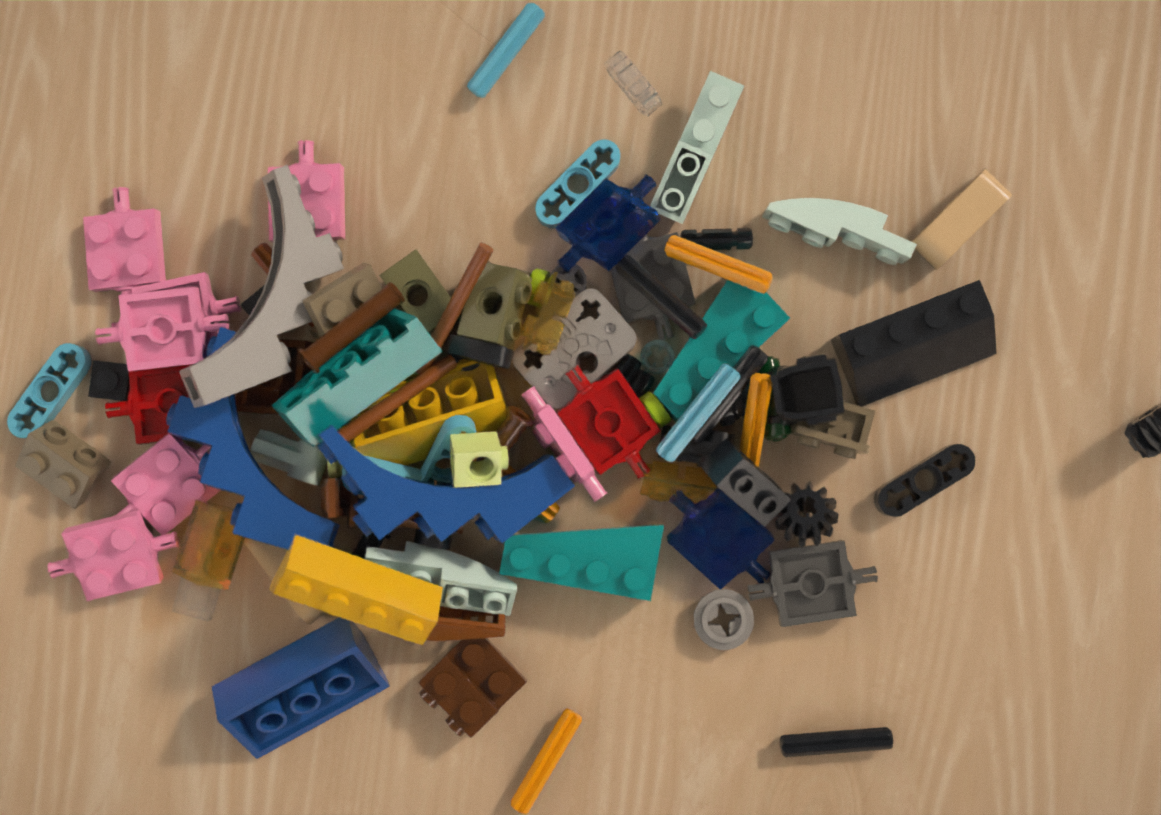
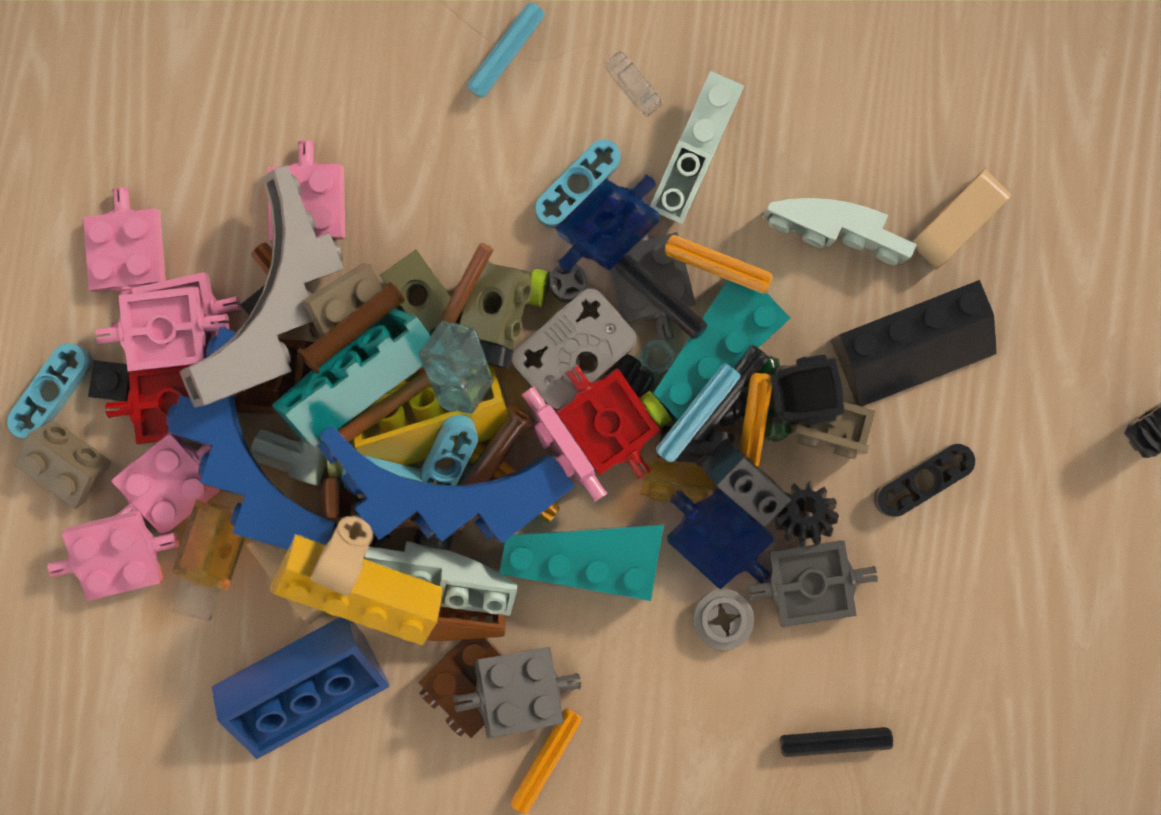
yellowish green brick [450,432,508,488] -> none
clear yellow hinge [520,271,576,355] -> none
black axle [680,228,753,250] -> none
none -> tan piece [310,516,373,597]
none -> clear light blue brick [418,321,494,414]
none -> dark grey plate [453,647,581,739]

